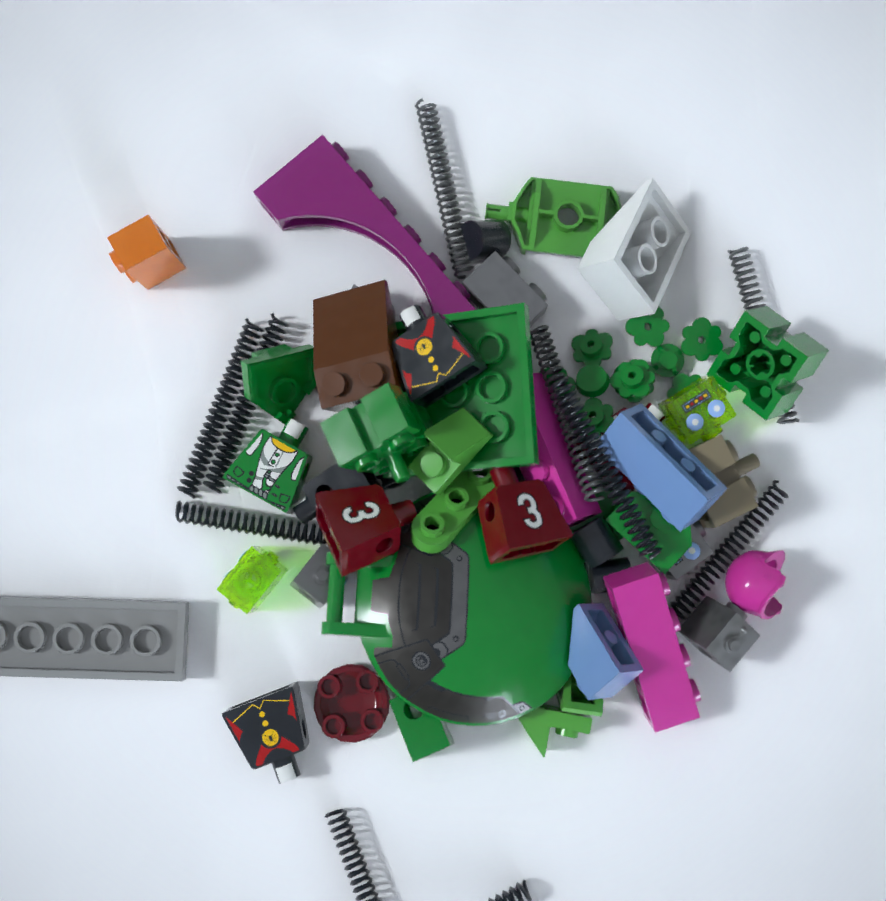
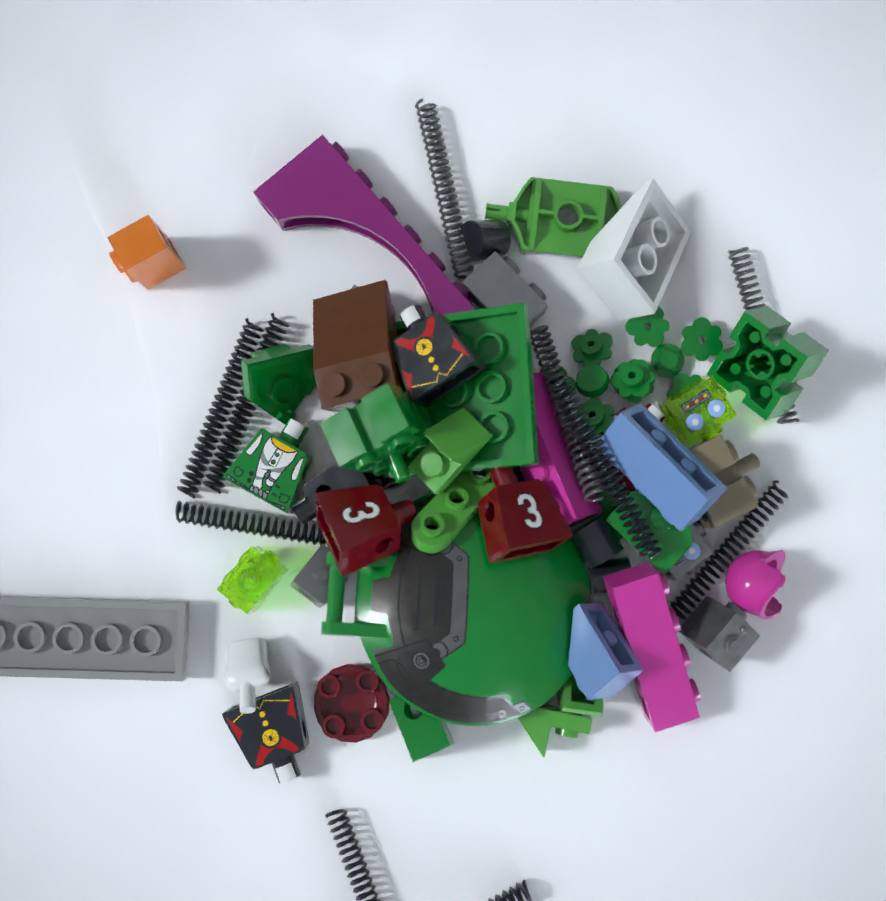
none -> white piece [224,638,271,714]

